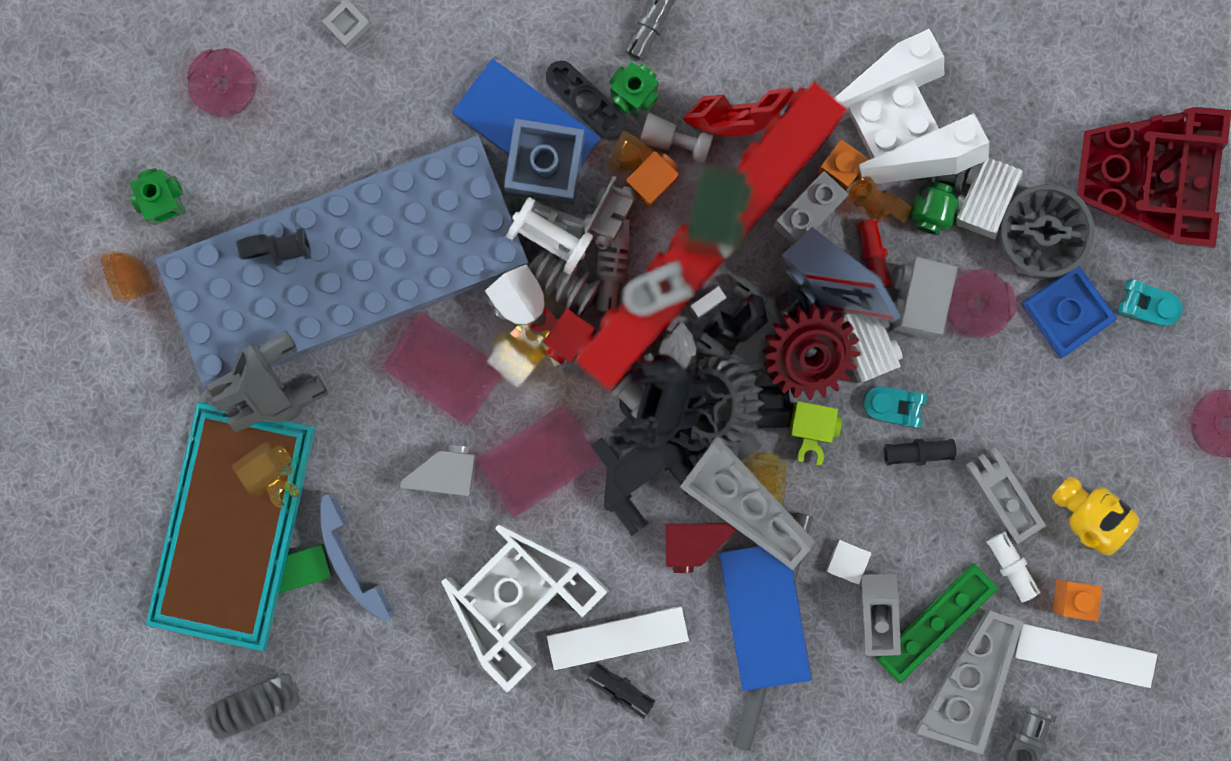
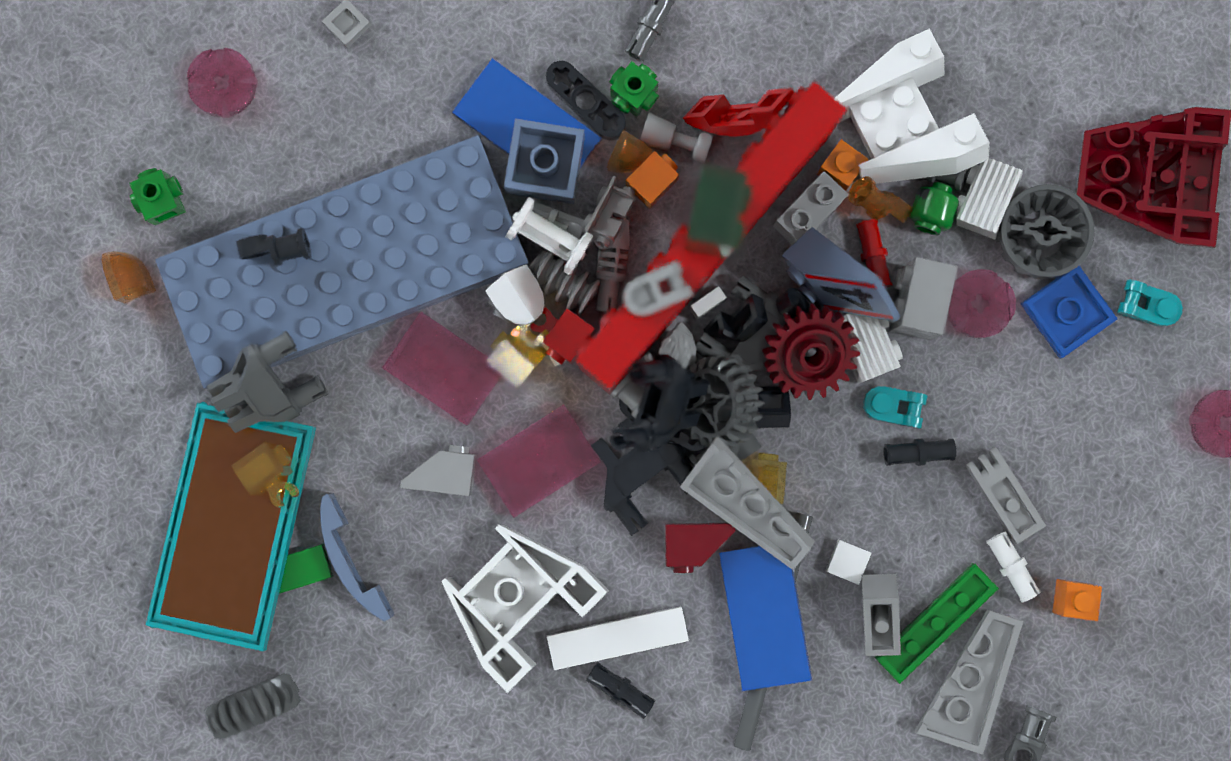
lime brick [788,401,842,466] -> none
white tile [1013,624,1158,688] -> none
yellow piece [1052,476,1140,556] -> none

